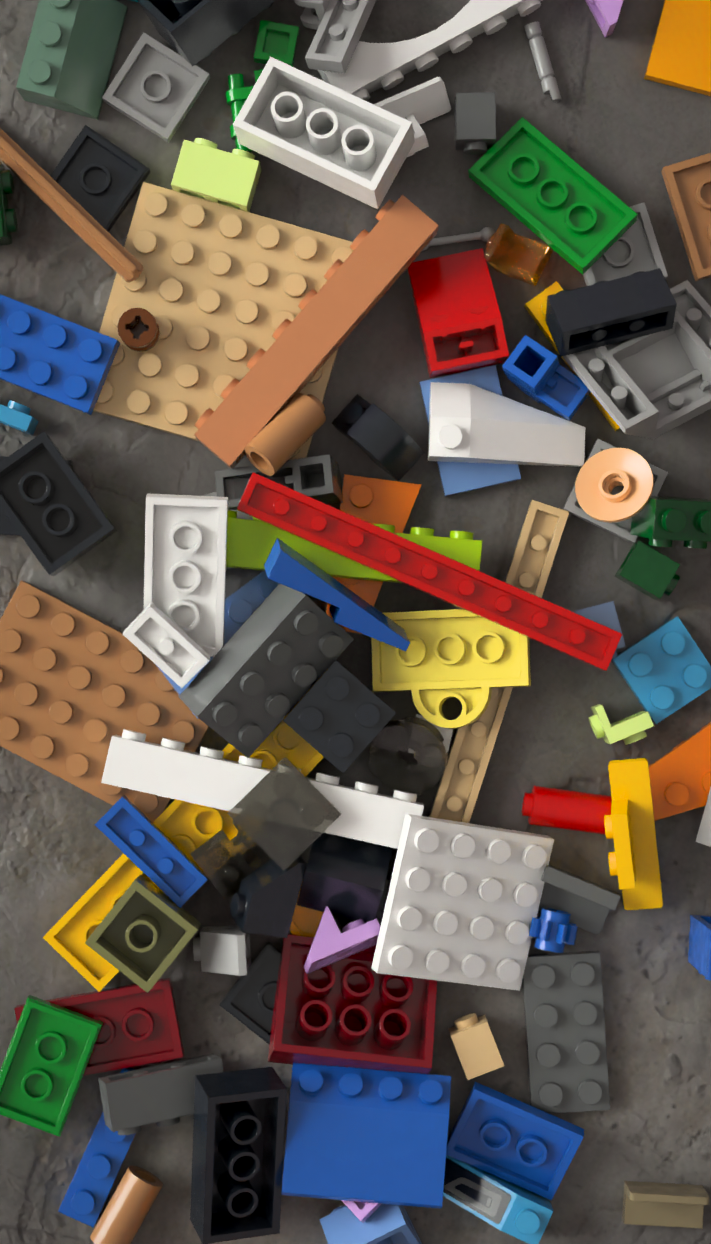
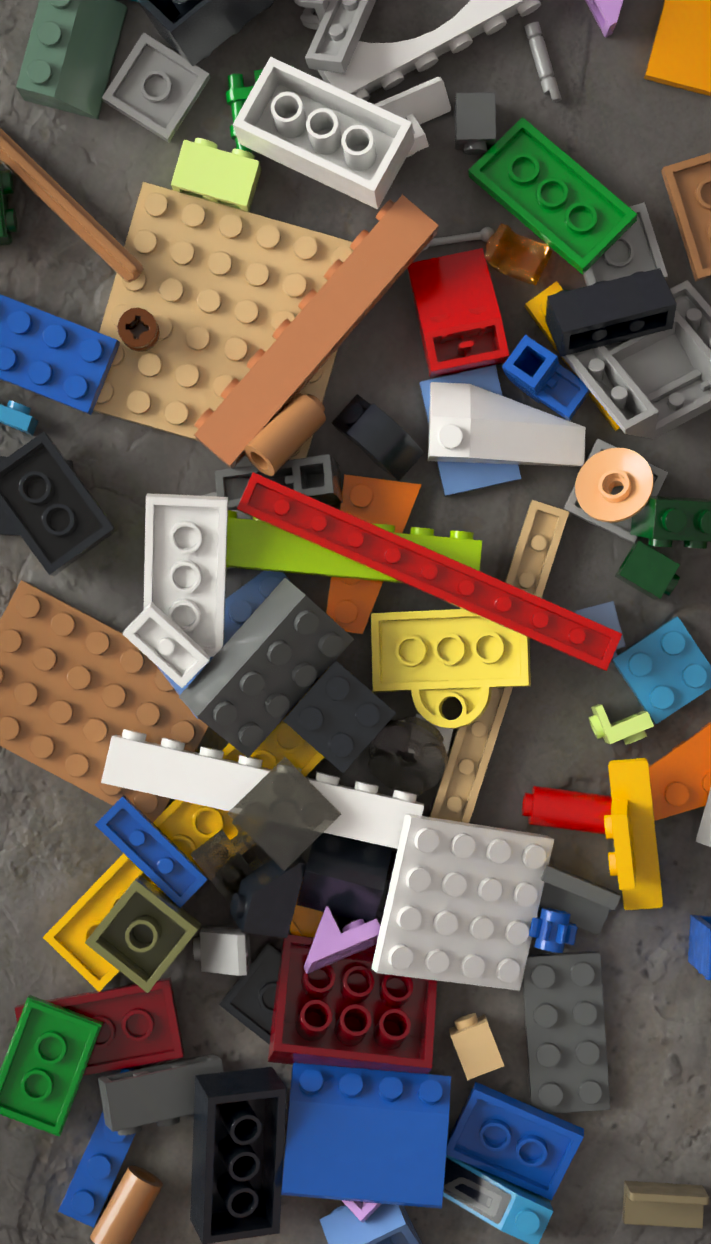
black tile [50,125,151,232] -> none
green plate [254,20,300,66] -> none
blue slope [264,538,410,651] -> none

